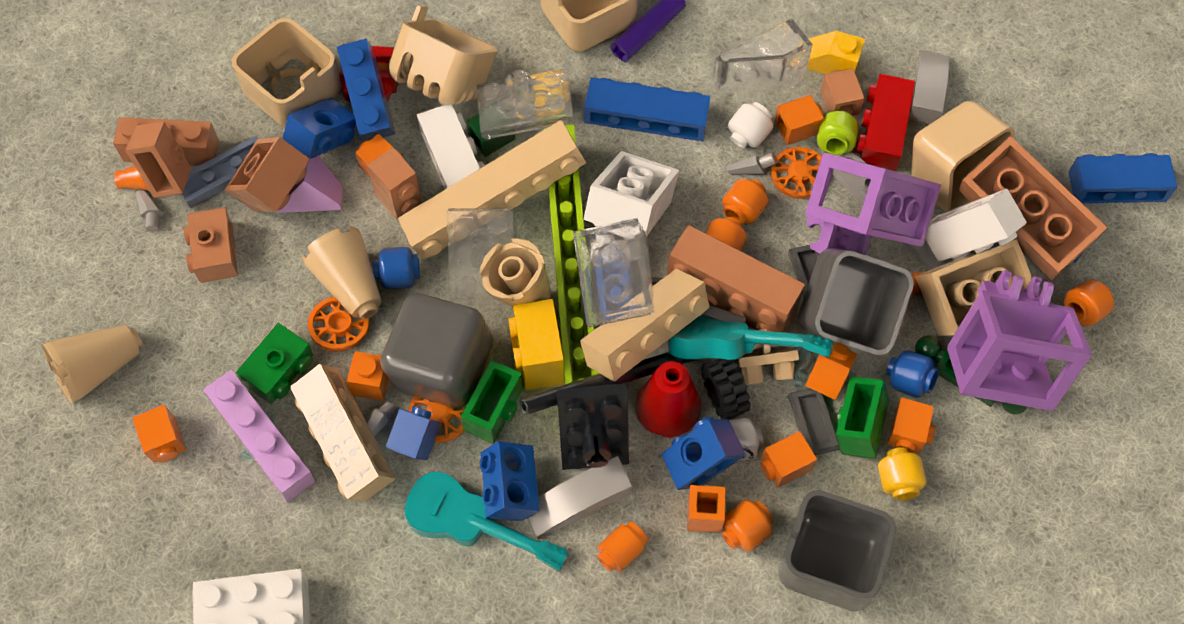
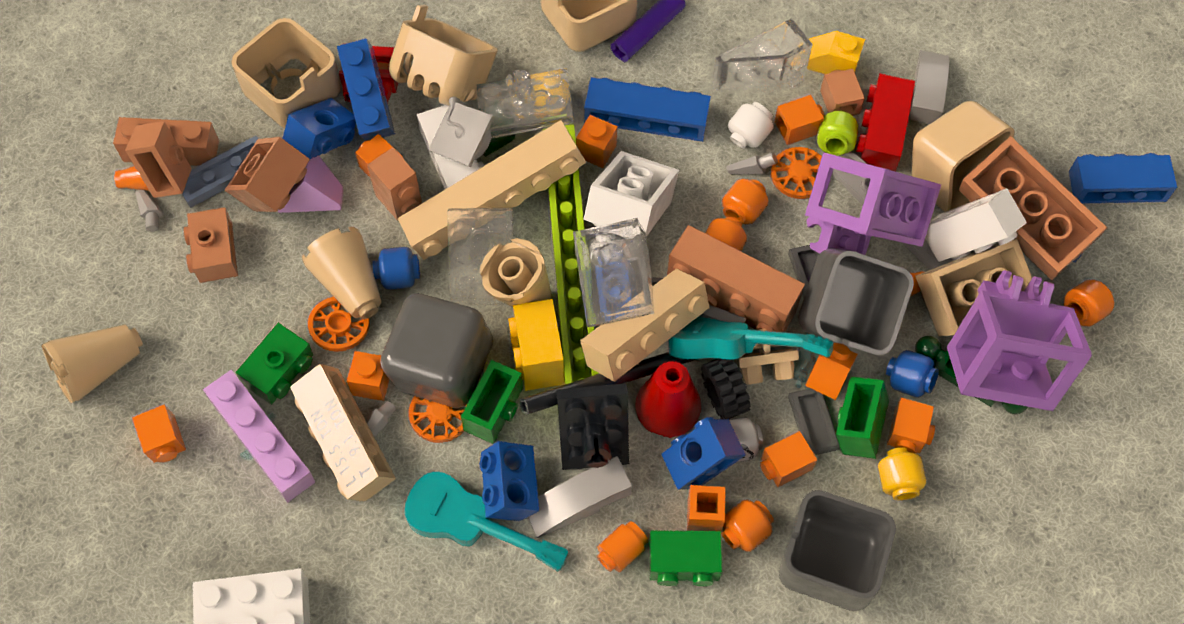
brick [386,406,441,460] -> none
none -> hat [428,97,495,167]
none -> orange brick [576,115,618,168]
none -> green brick [649,530,722,586]

